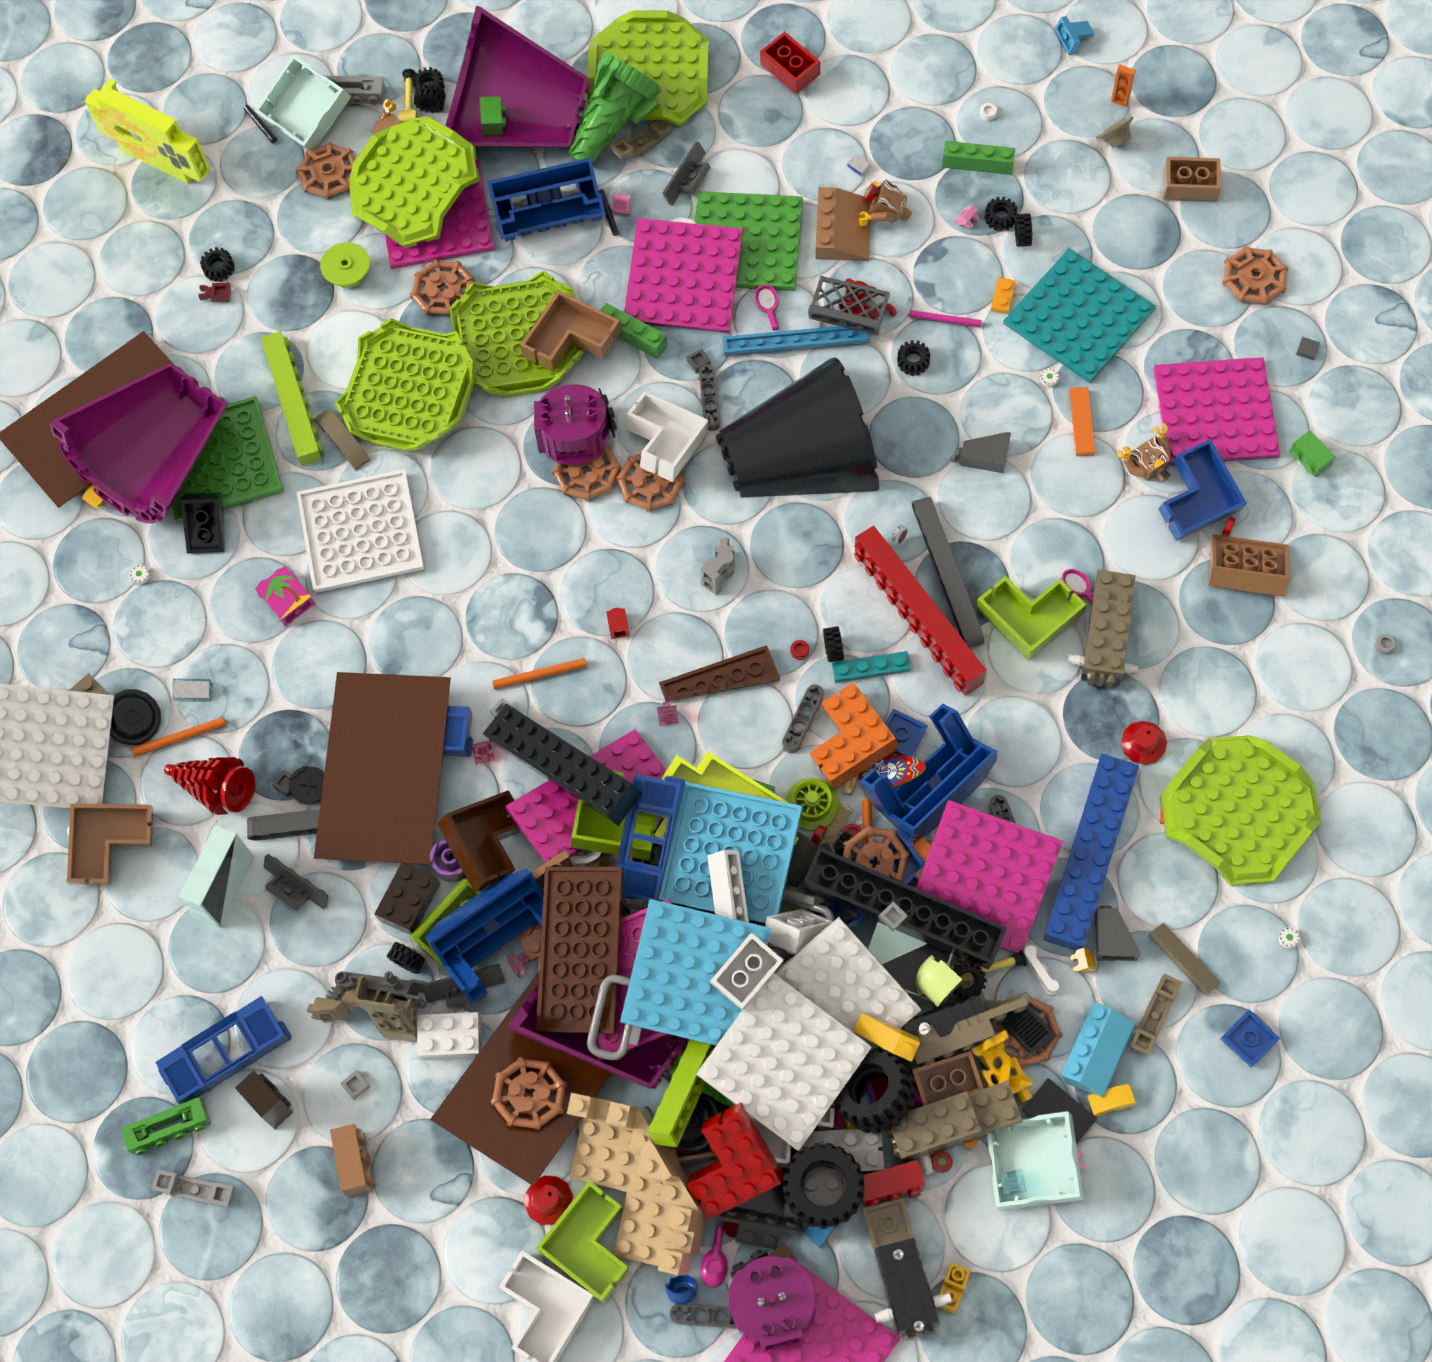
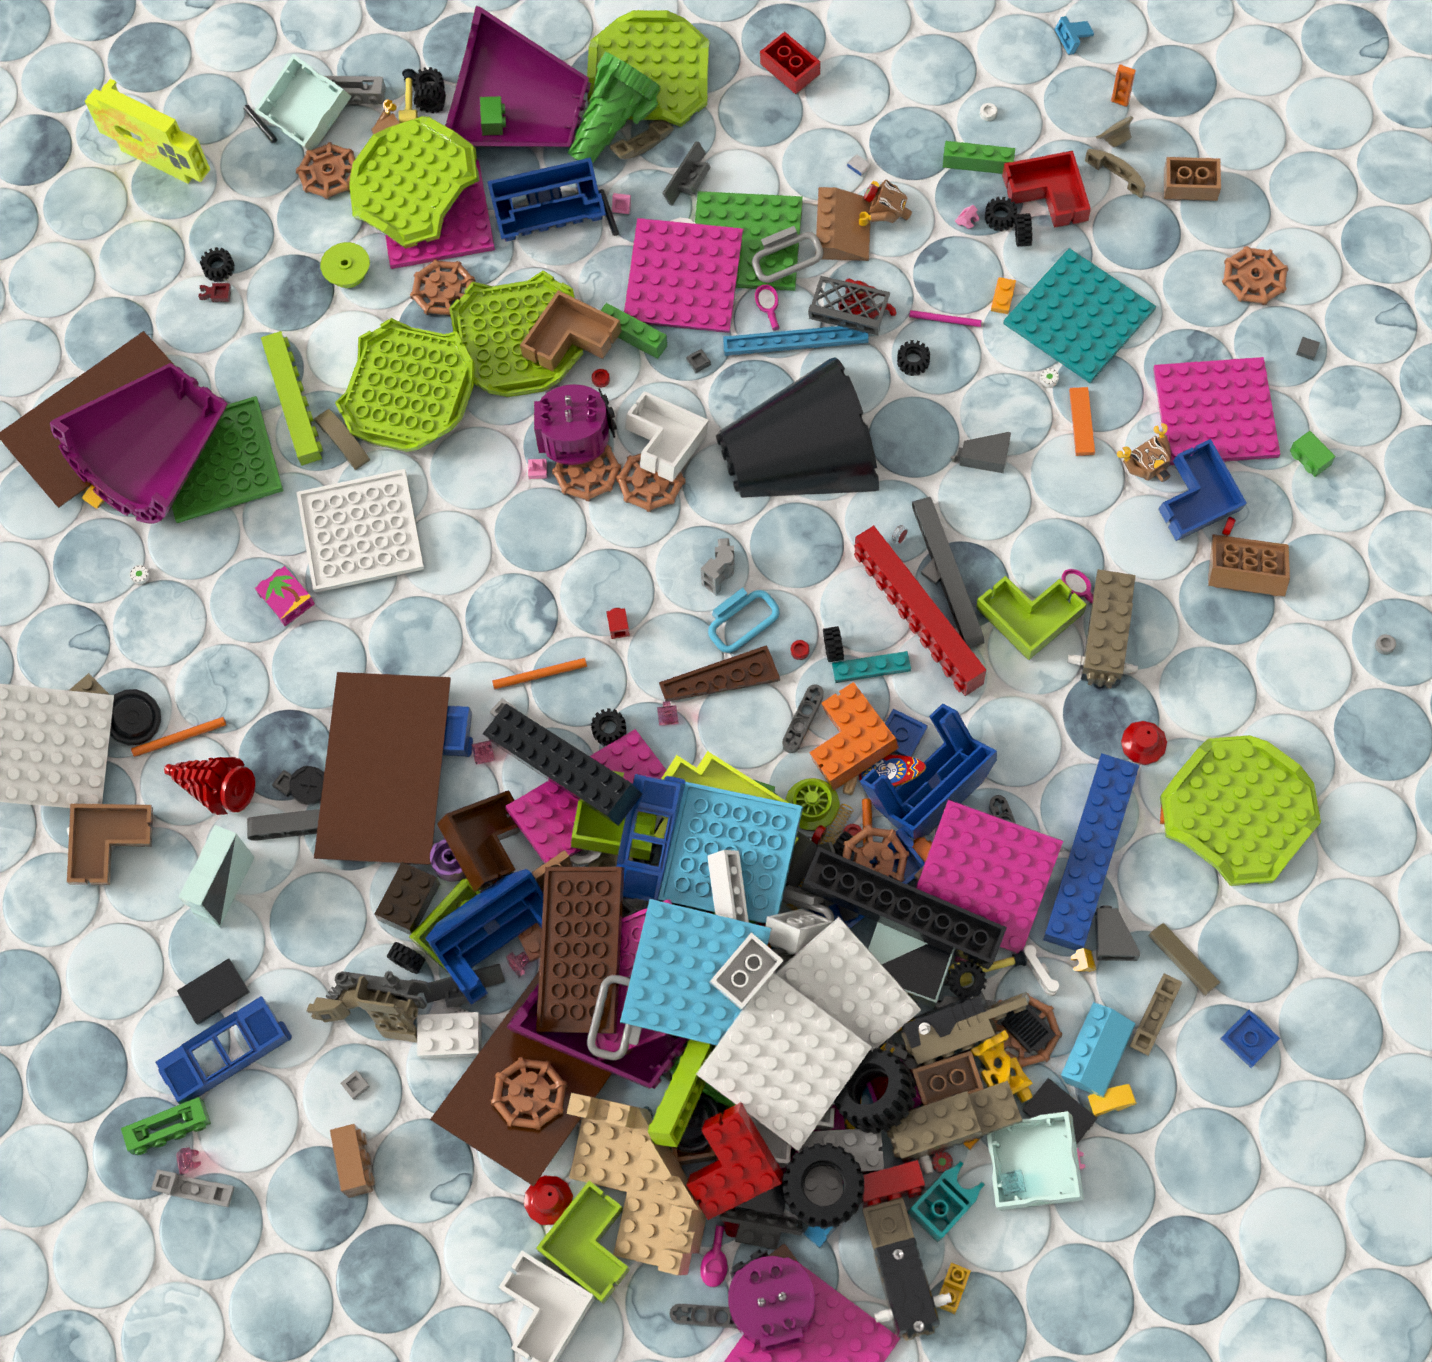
flat silver slope [172,678,213,702] -> none
black slope [180,492,225,553] -> none
dark brown brick [235,1071,293,1129] -> none
dark grey bracket [263,854,329,911] -> none
blue hair [665,1275,698,1305] -> none
dark grey beam [699,364,721,431] -> none
yellow slope [853,1012,920,1062] -> none
light grey plate [878,902,908,932] -> none
yellowish green brick [915,955,962,1007] -> none
white tile [1278,927,1300,949] -> none
none -> clear pink tile [176,1147,201,1174]
none -> black tile [177,958,249,1025]
none -> bright pink tile [528,459,547,479]
none -> black tyre [591,708,627,746]
none -> red tile [592,369,610,388]
none -> medium azure bar [708,588,780,653]
none -> light grey bar [752,226,824,283]
none -> teal brick [907,1161,985,1242]
none -> light grey tile [921,559,941,585]
none -> red piece [1002,151,1091,228]
none -> dark tan slope [1085,149,1146,198]

